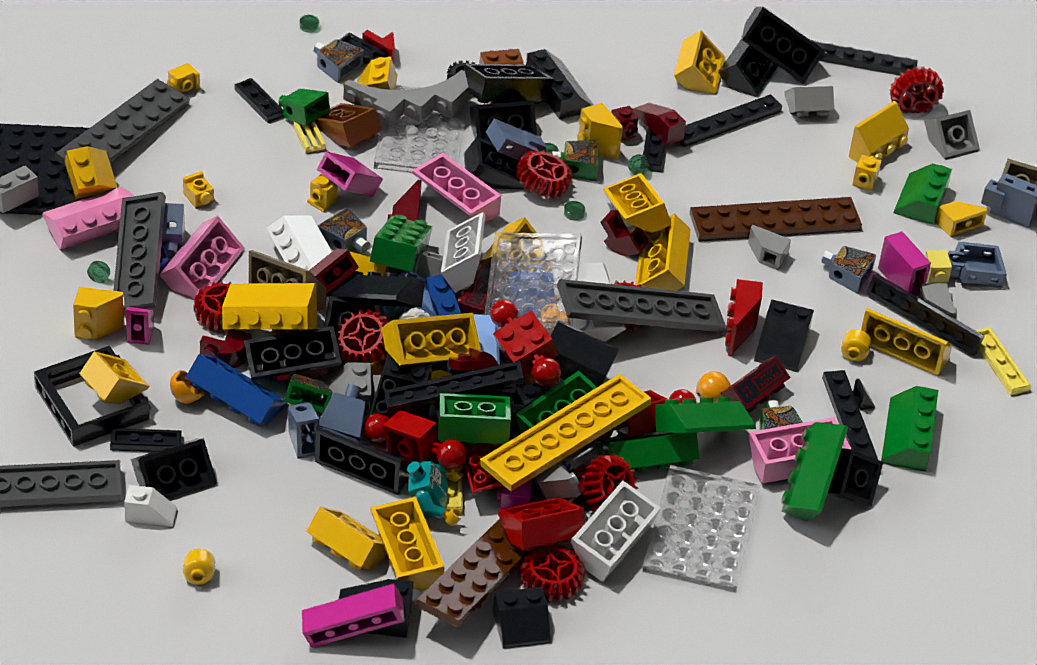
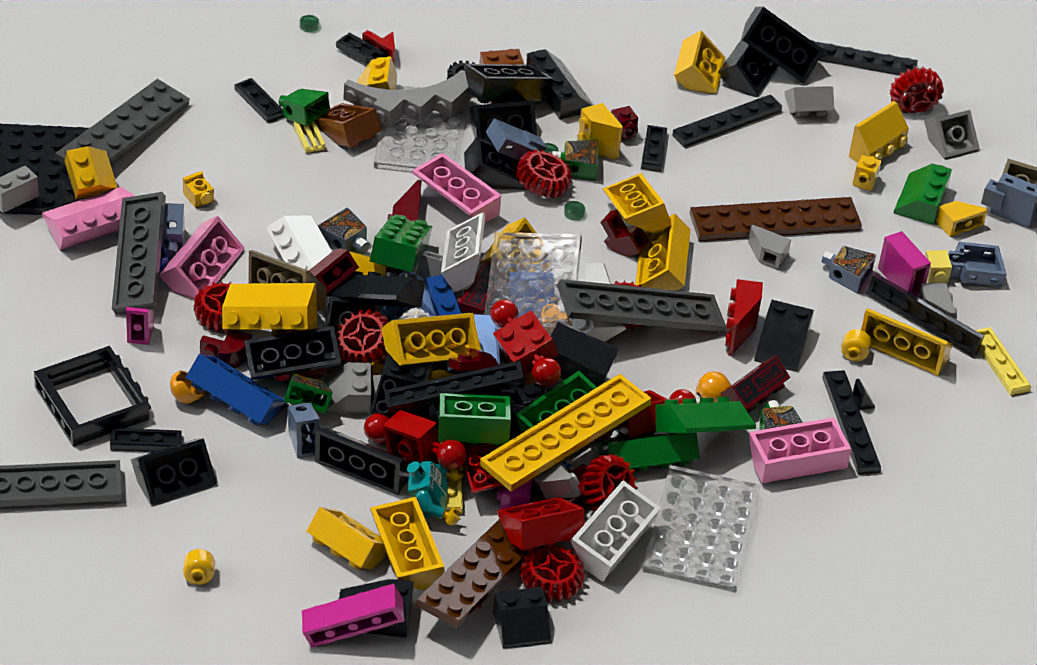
yellow slope [73,286,125,340] -> none
yellow slope [79,351,150,404] -> none
clear green tile [87,261,111,283] -> none
white slope [124,485,177,527] -> none
yellow brick [167,63,200,93] -> none
yellow brick [307,173,338,212] -> none
torso [314,39,364,83] -> none
dark pink brick [316,151,383,197] -> none
sand blue torso [319,384,366,440] -> none
clear green tile [628,154,650,175] -> none
dark red slope [633,103,686,146] -> none
green slope [781,422,848,522] -> none
black slope [827,448,883,506] -> none
green slope [881,386,939,472] -> none

